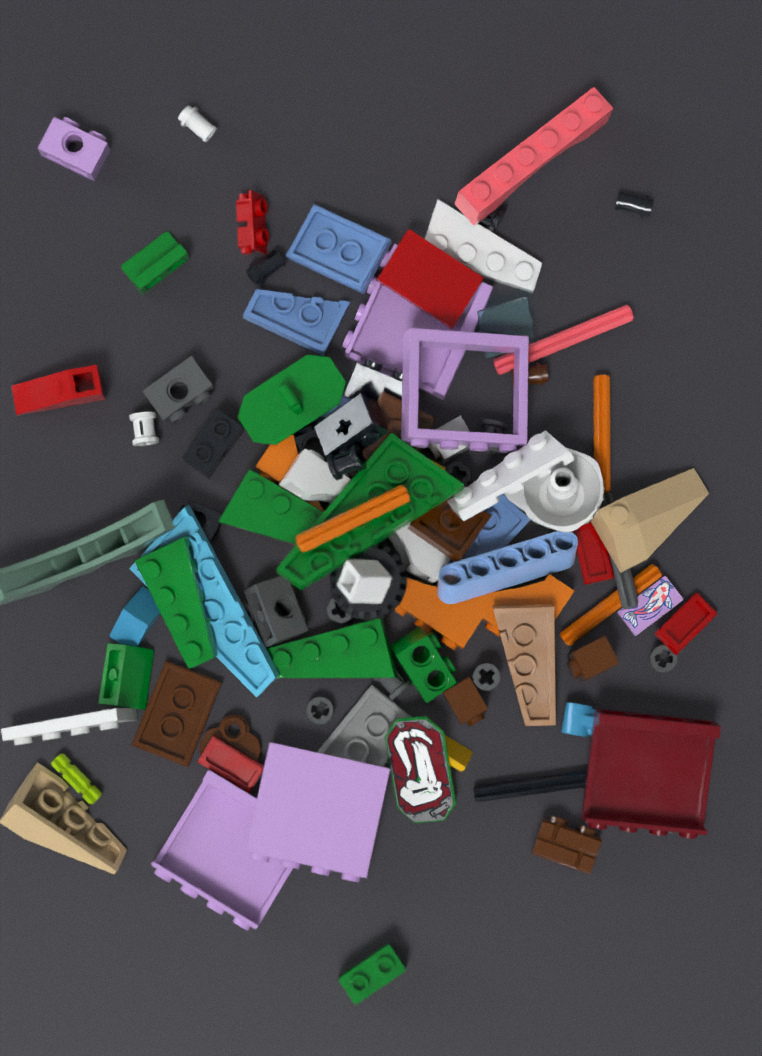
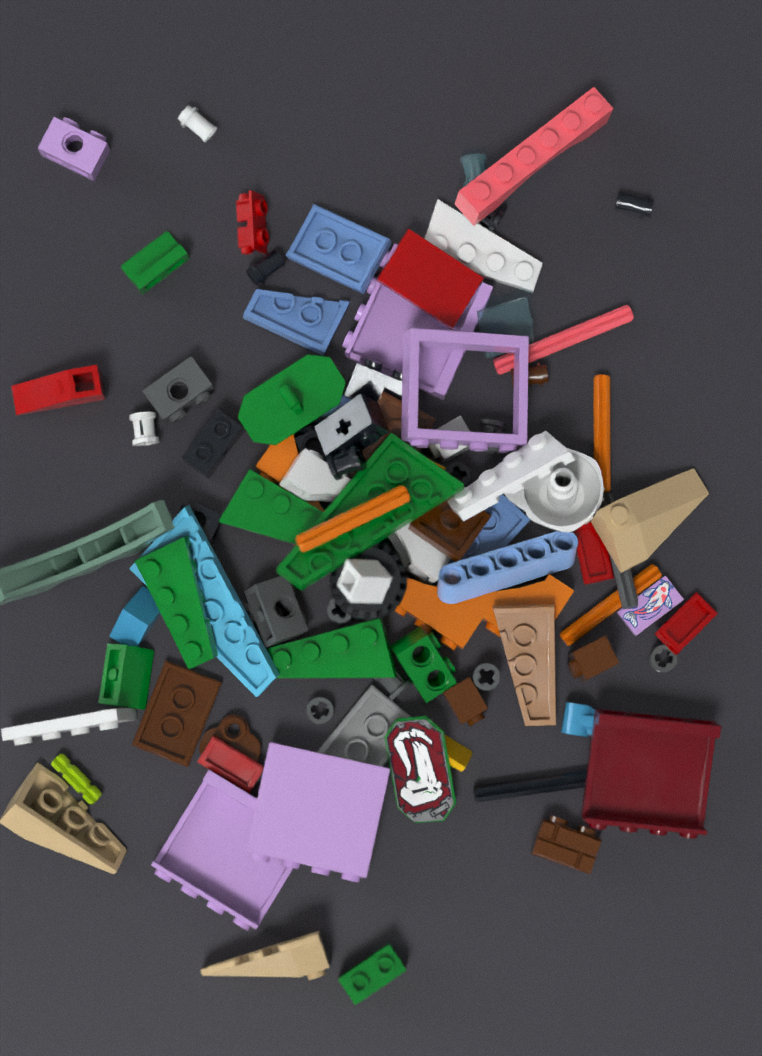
none -> tan wedge [201,930,330,980]
none -> clear light blue bush [460,153,486,187]

